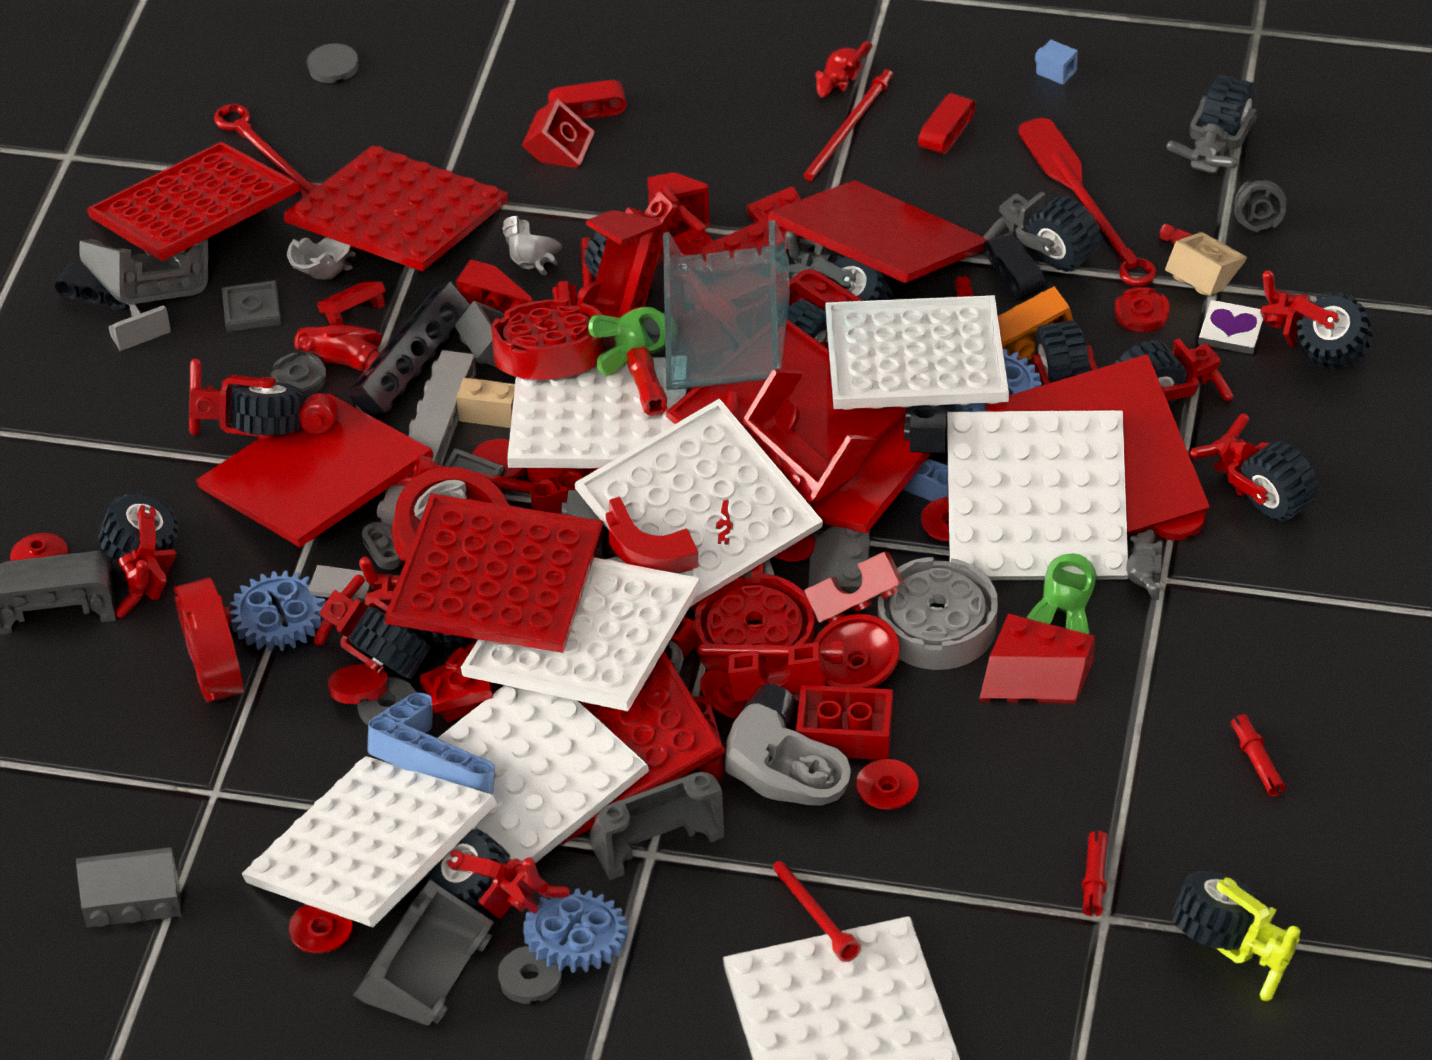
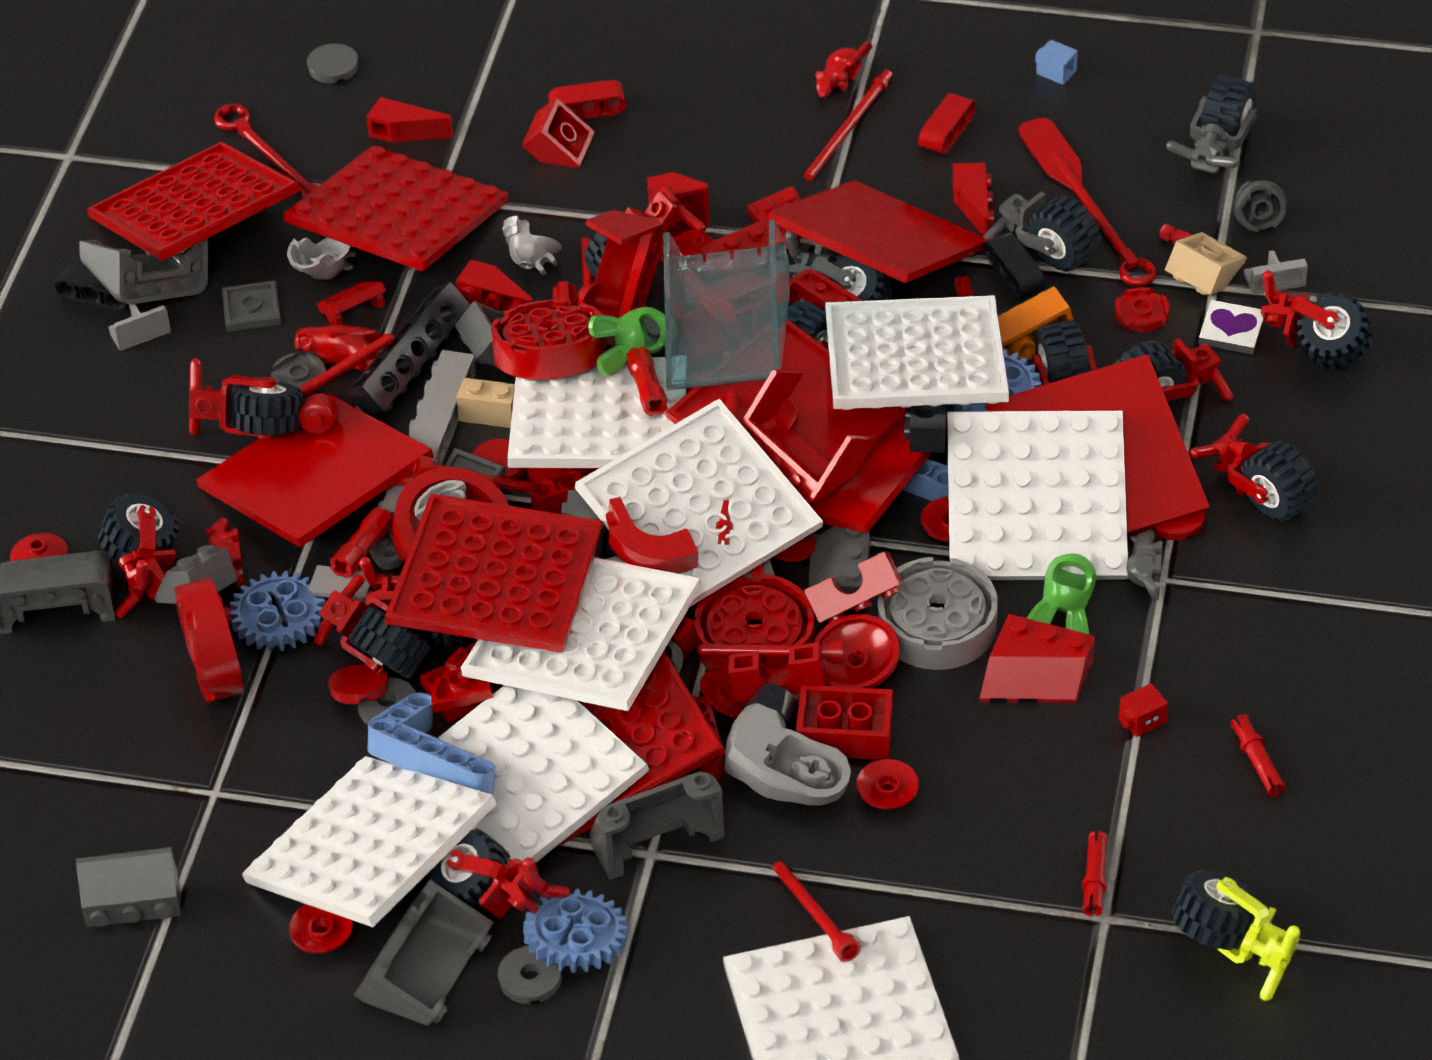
none -> dark grey slope [155,545,237,604]
none -> red animal [206,518,244,587]
none -> red piece [299,333,394,398]
none -> red axle [330,507,393,578]
none -> red slope [366,97,453,142]
none -> red slope [953,163,994,236]
none -> red brick [1118,683,1168,737]
none -> light grey panel [1243,250,1308,295]

